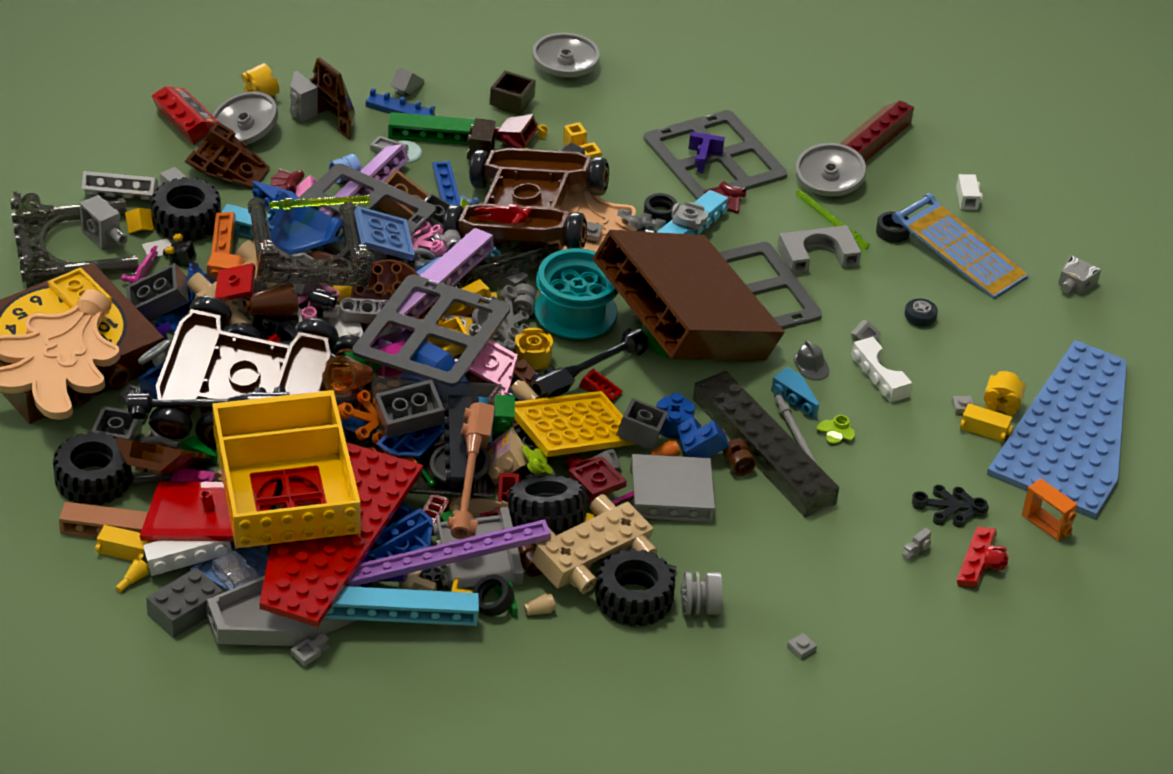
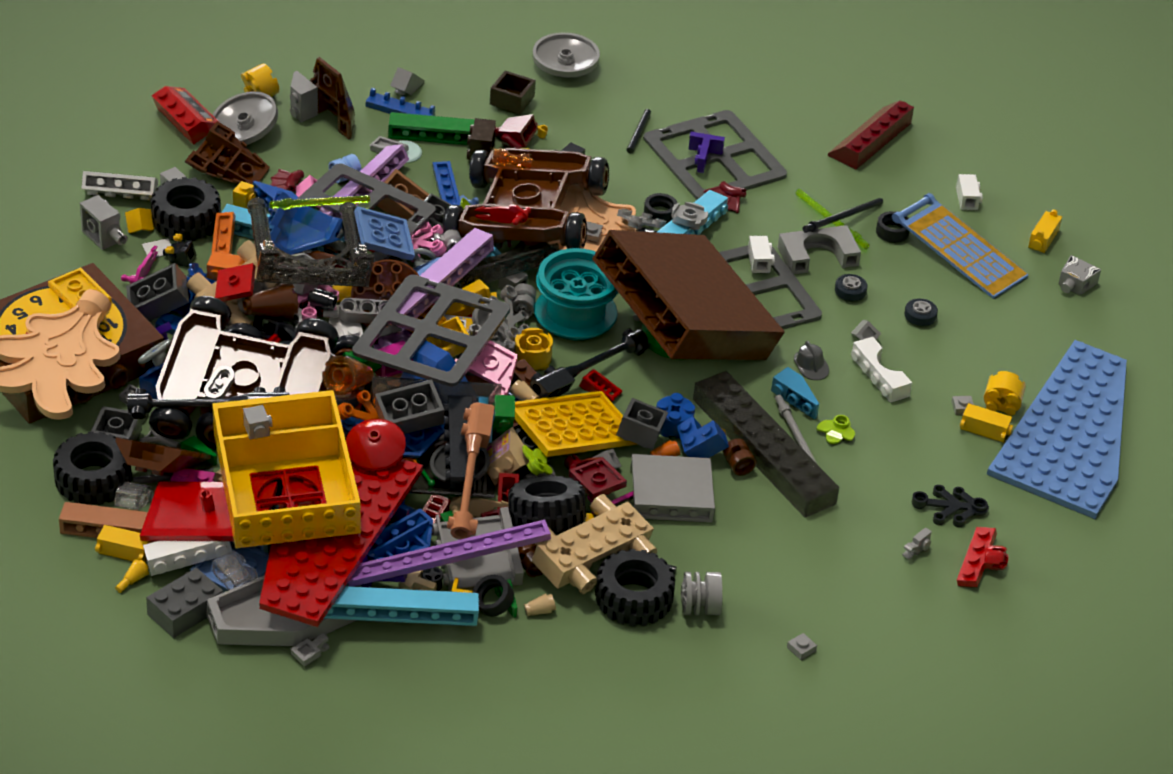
clear smoke arch [10,191,139,289] -> none
yellow arch [563,122,602,159] -> none
light grey dish [796,143,866,197] -> none
orange window [1022,478,1078,541] -> none
none -> clear brick [115,481,153,511]
none -> plate [204,366,235,399]
none -> yellow brick [233,181,258,210]
none -> light grey brick [243,405,273,440]
none -> red dish [346,419,406,471]
none -> clear orange piece [492,147,533,169]
none -> black bar [626,109,651,153]
none -> white brick [748,236,775,273]
none -> black bar [802,198,883,233]
none -> black wheel [834,274,868,301]
none -> yellow brick [1028,209,1062,253]

